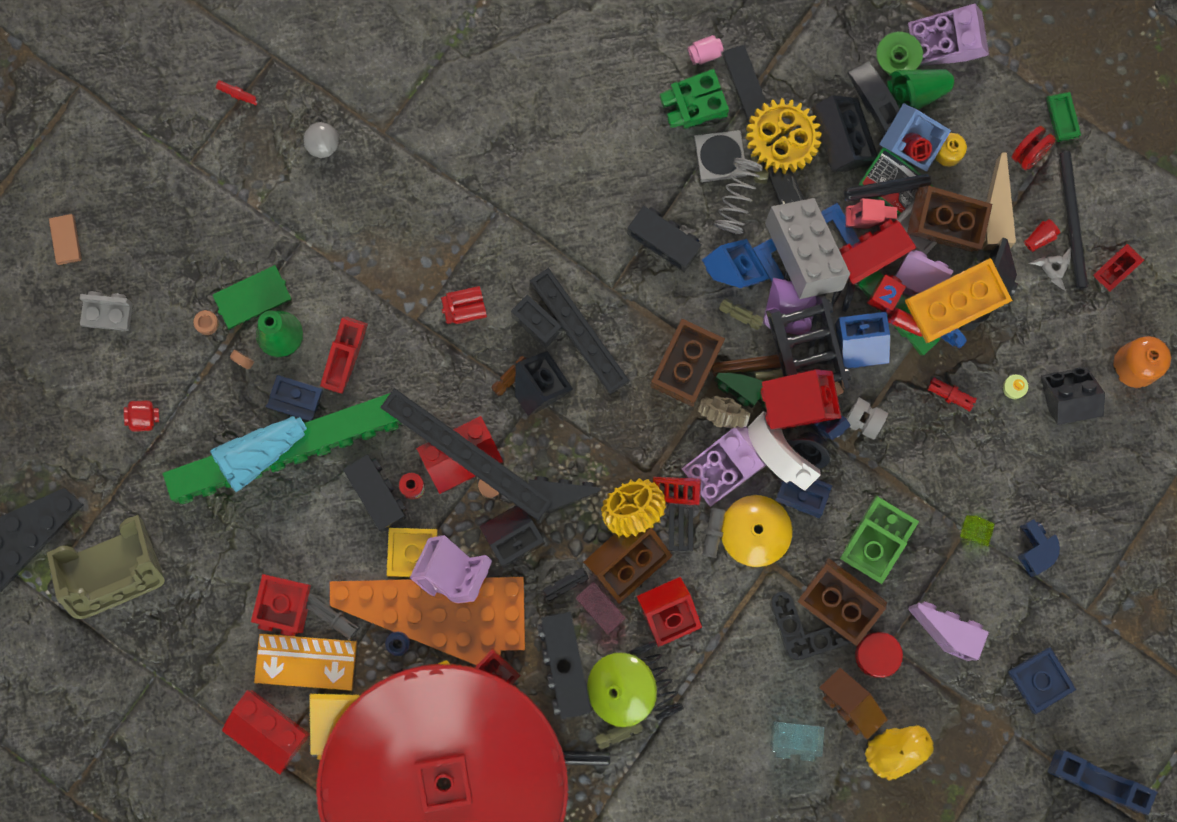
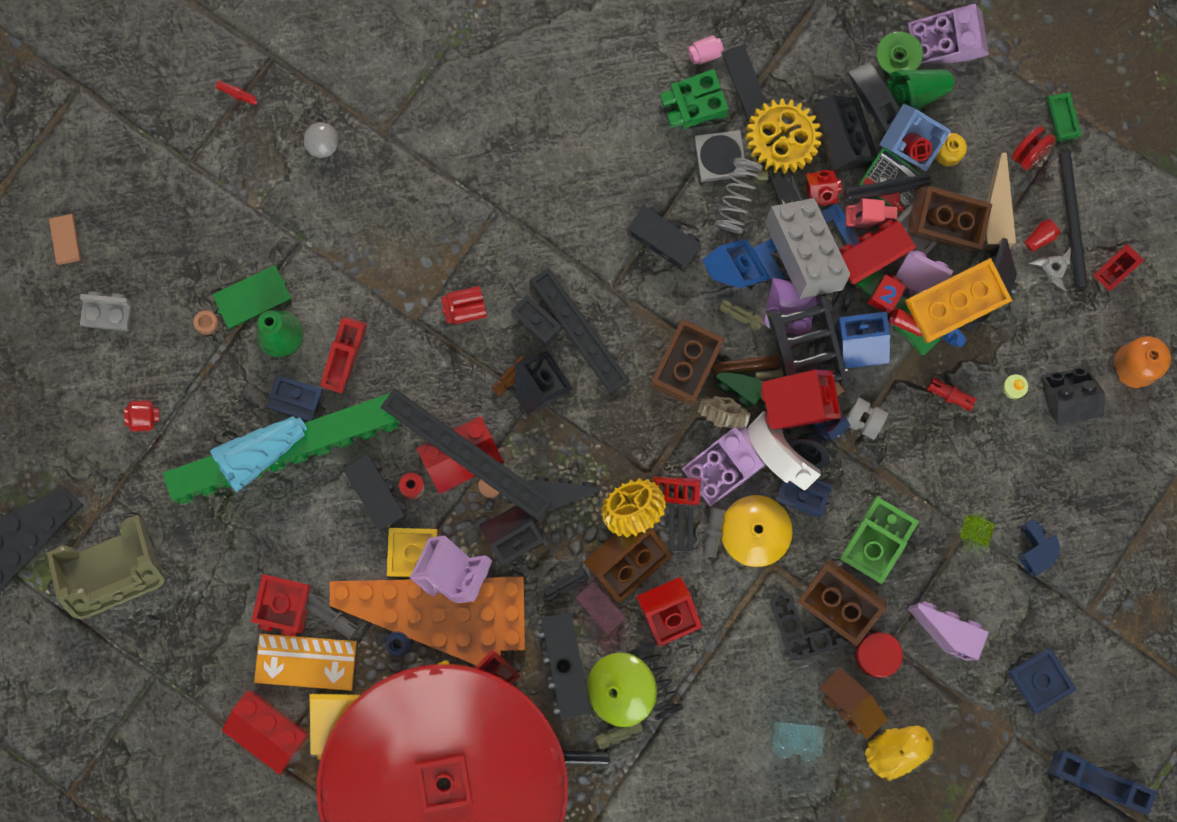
nougat tile [230,349,254,369] -> none
none -> red brick [806,170,842,206]

